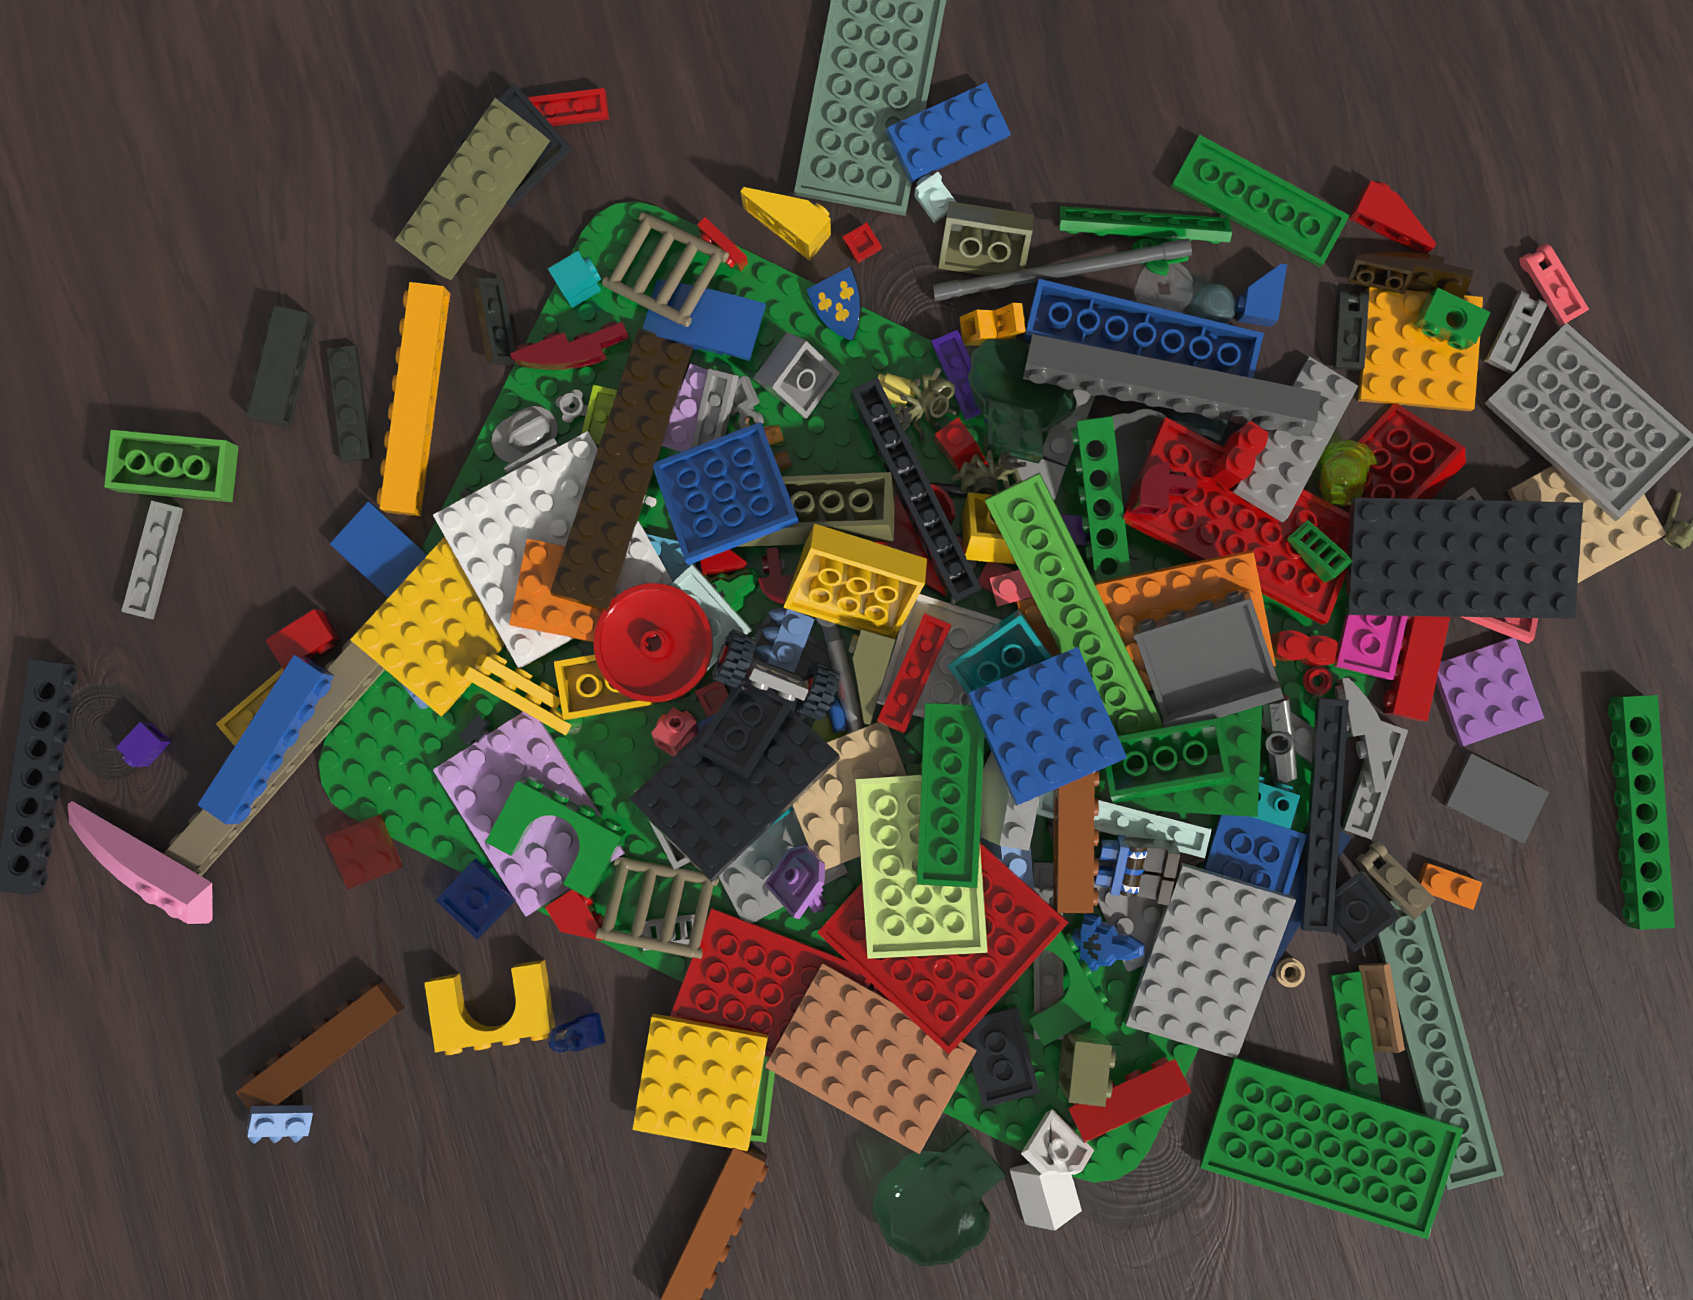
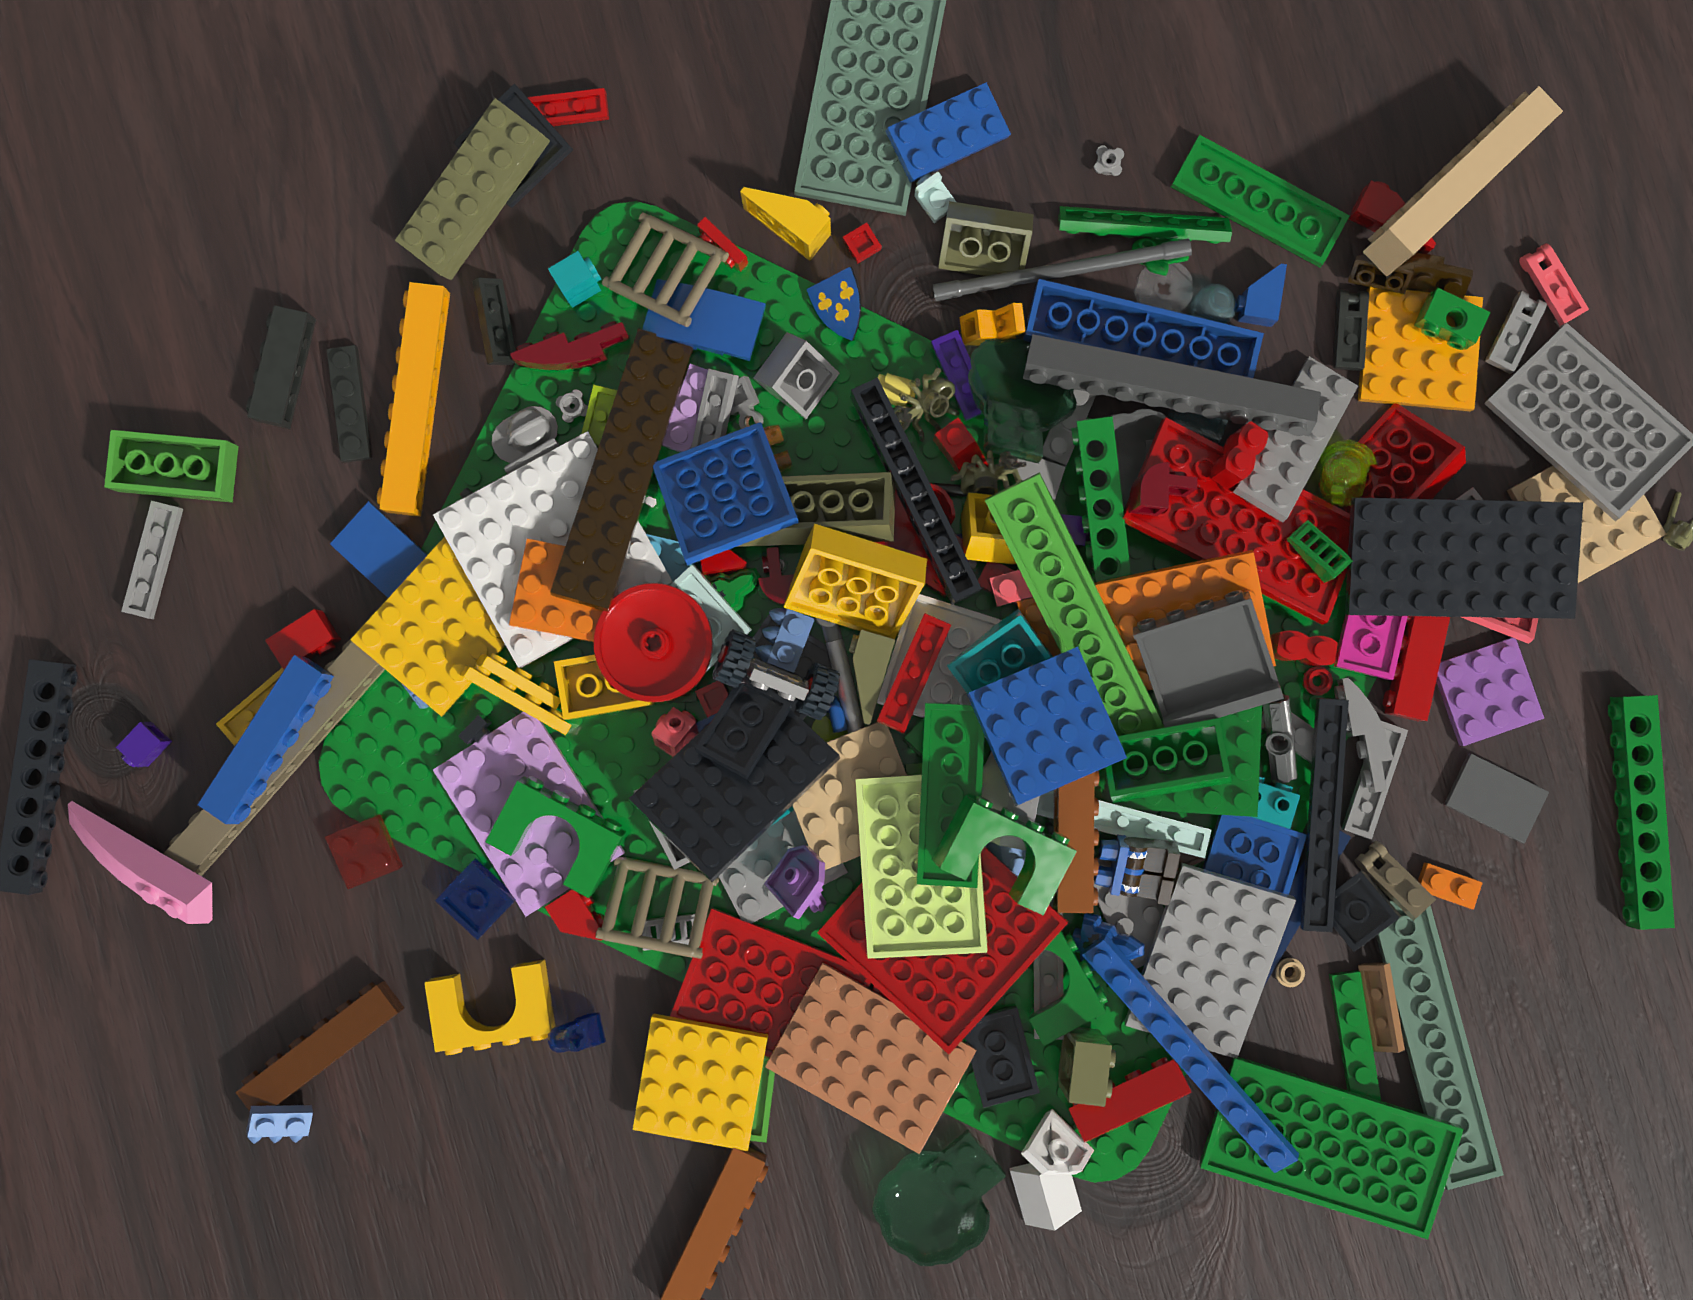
none -> arch [932,795,1077,915]
none -> blue plate [1082,935,1299,1173]
none -> light grey plate [1094,146,1124,176]
none -> tan brick [1363,86,1563,277]

